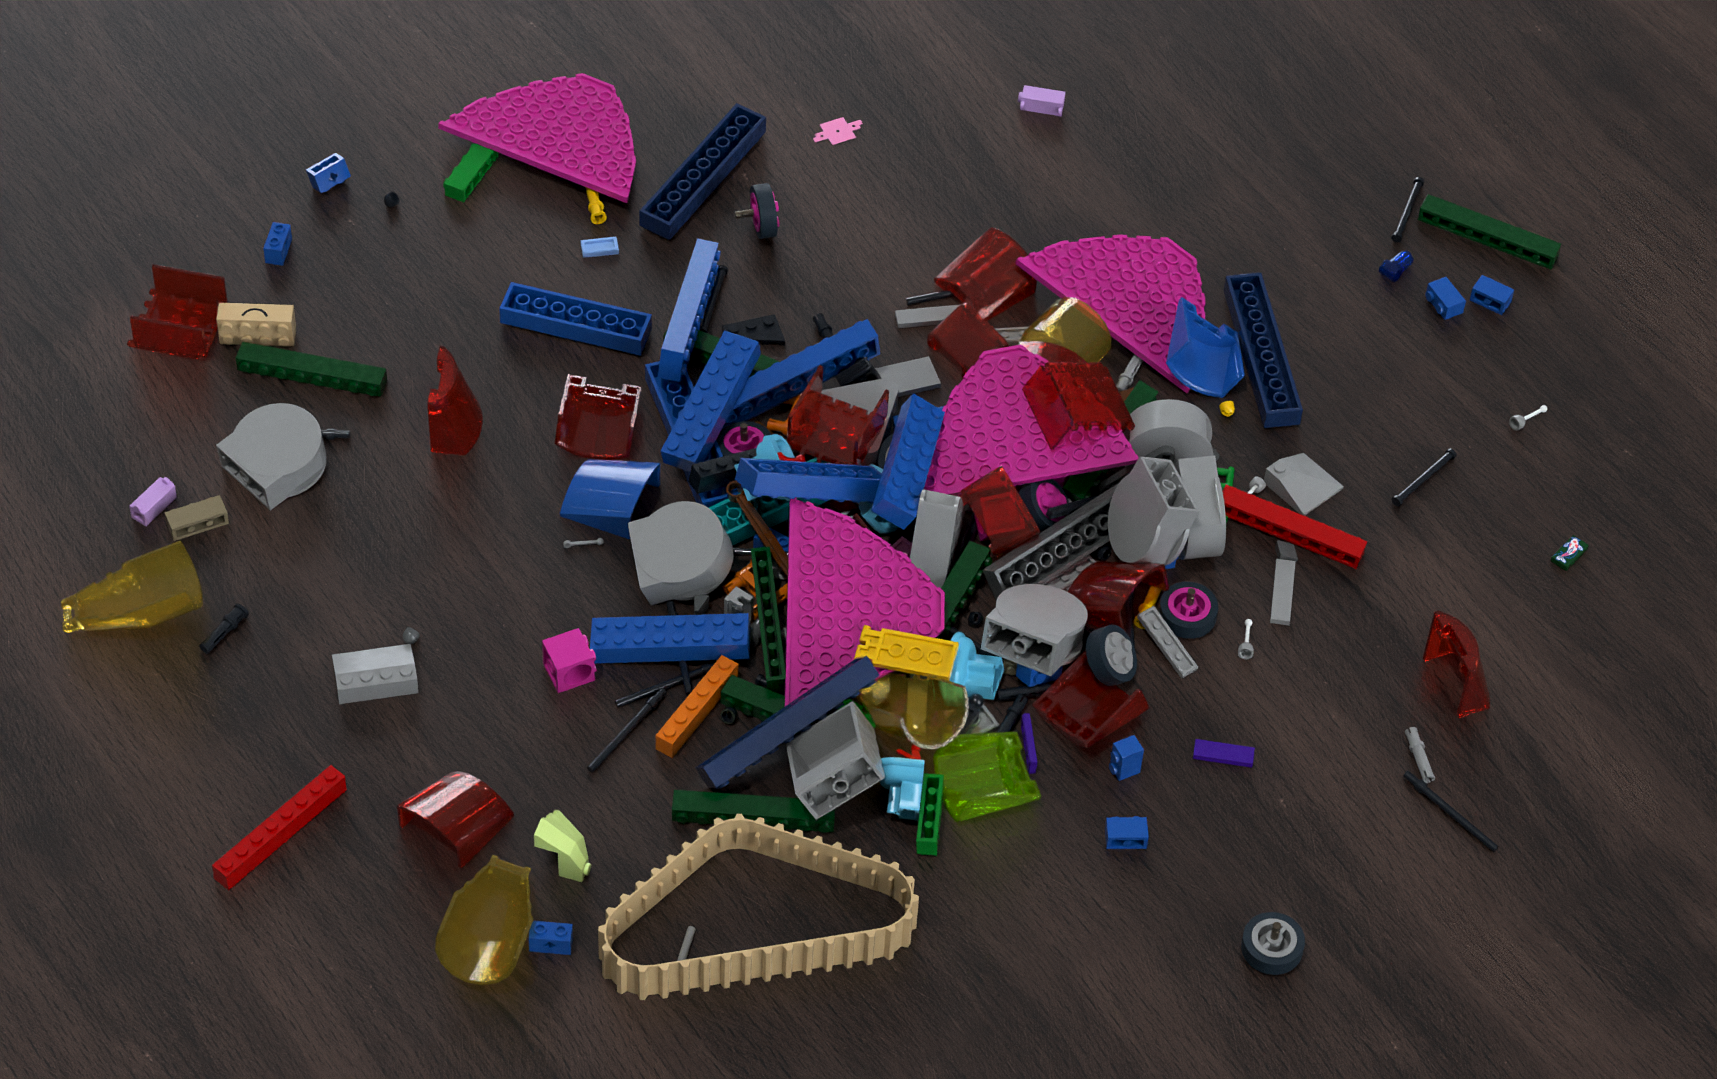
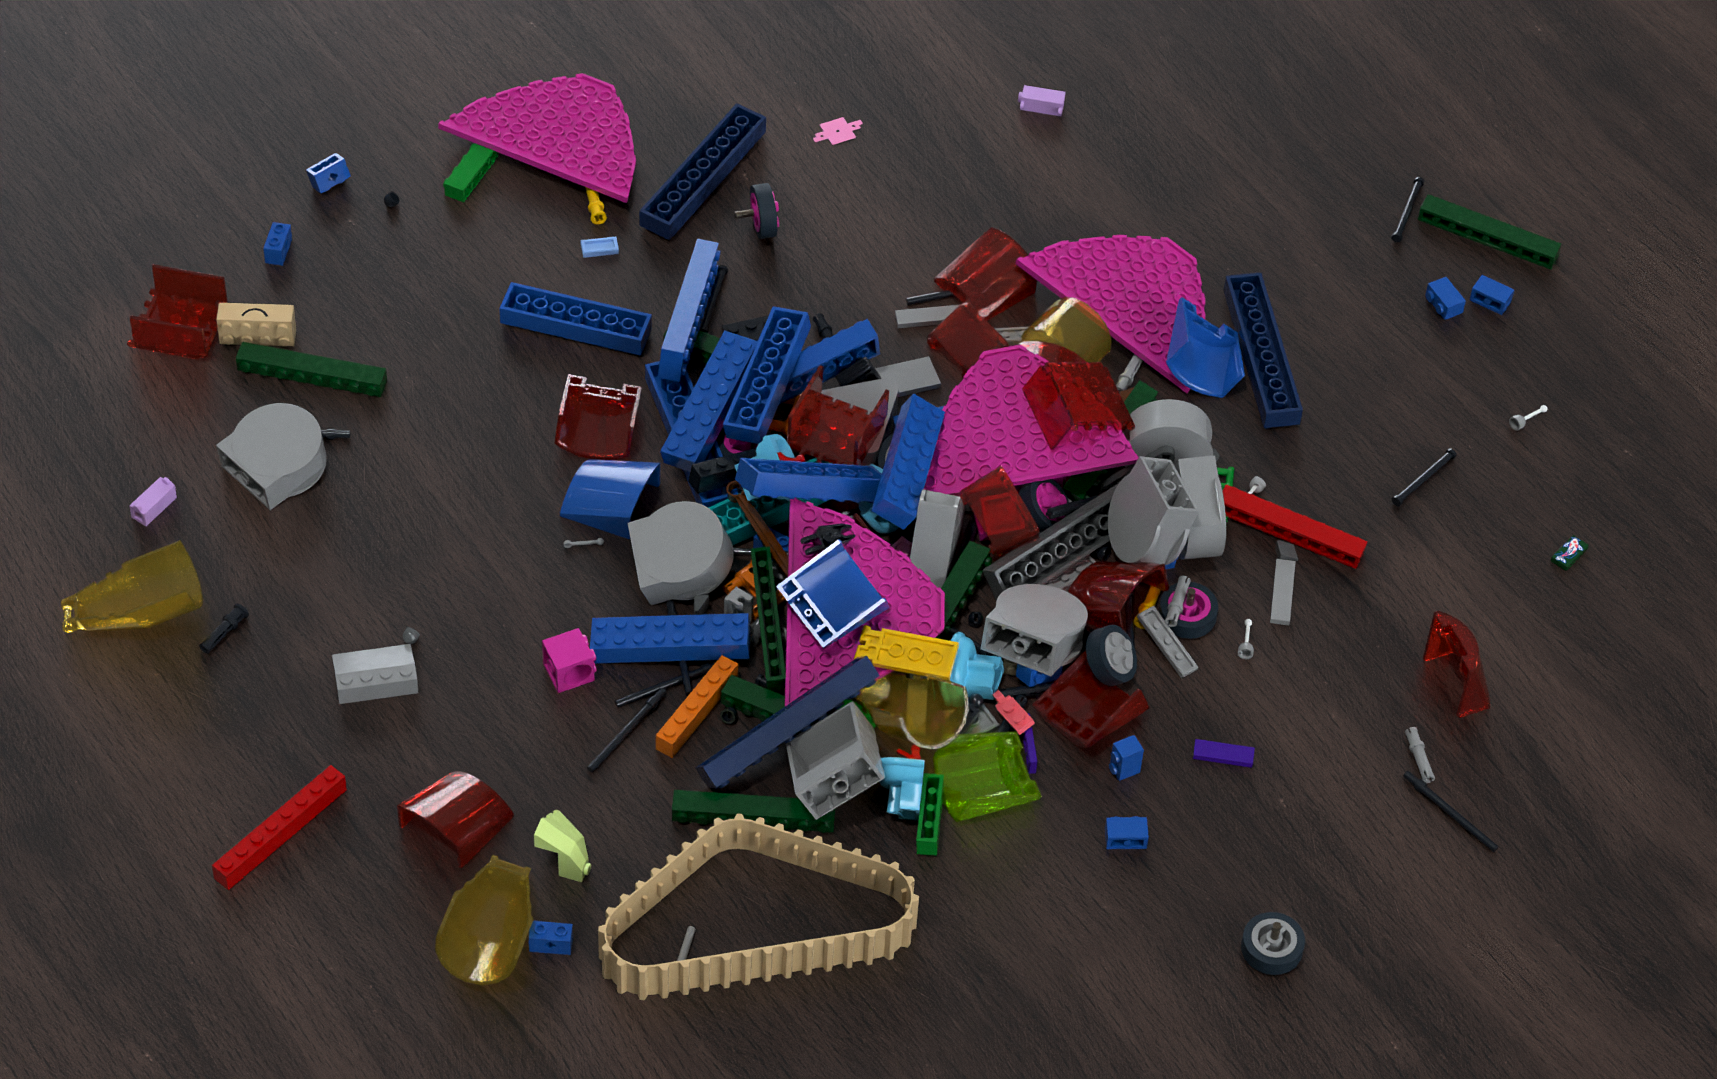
dark tan brick [164,495,229,541] -> none
clear red windscreen [427,346,483,455] -> none
yellow hinge [1219,401,1235,417] -> none
light grey slope [1264,453,1344,516] -> none
clear blue piece [1379,250,1414,282] -> none
none -> blue brick [723,306,811,444]
none -> blue windscreen [776,539,890,649]
none -> black hinge [800,523,855,555]
none -> coral hinge [992,690,1035,735]
none -> light grey pin [1165,576,1191,627]

